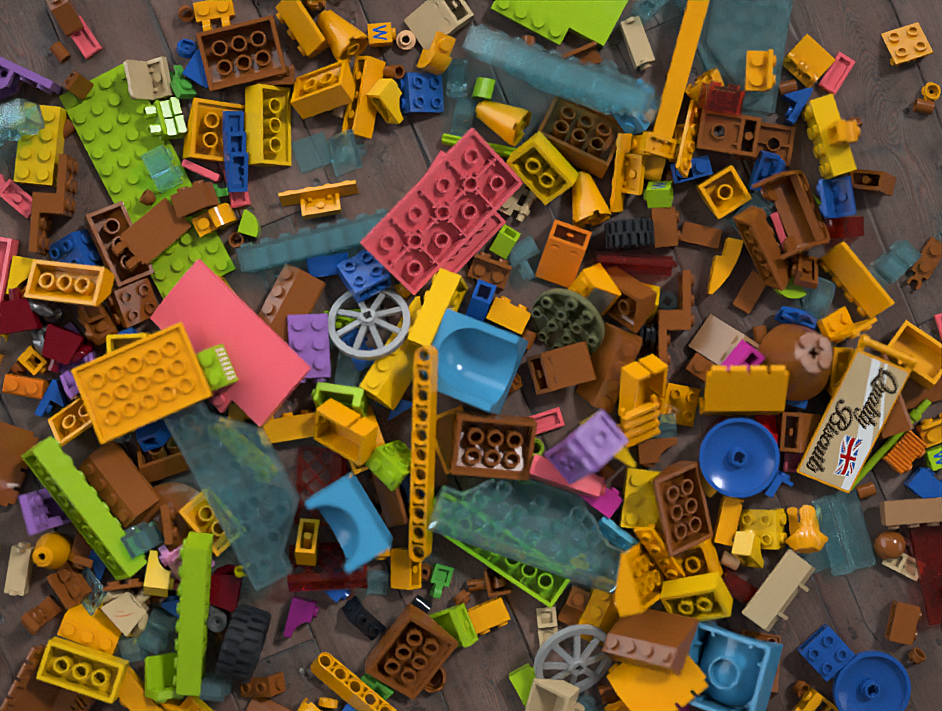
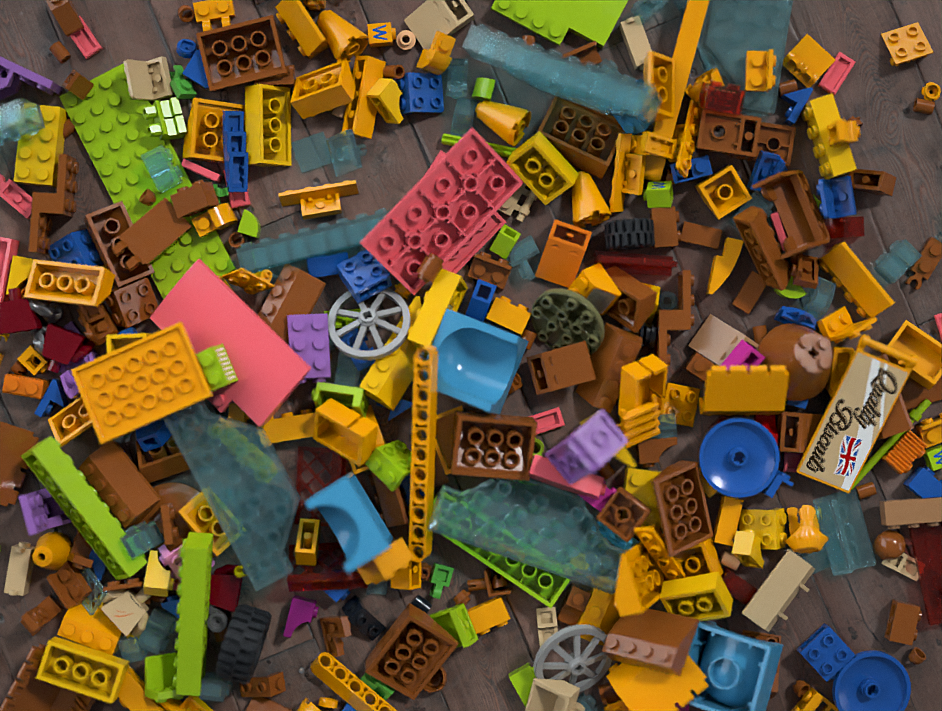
none -> light orange hinge [222,268,275,294]
none -> dark orange plate [319,616,351,657]
none -> light orange brick [357,537,414,585]
none -> dark orange brick [416,253,444,283]
none -> dark orange brick [596,487,652,542]
none -> light orange slope [643,51,675,121]

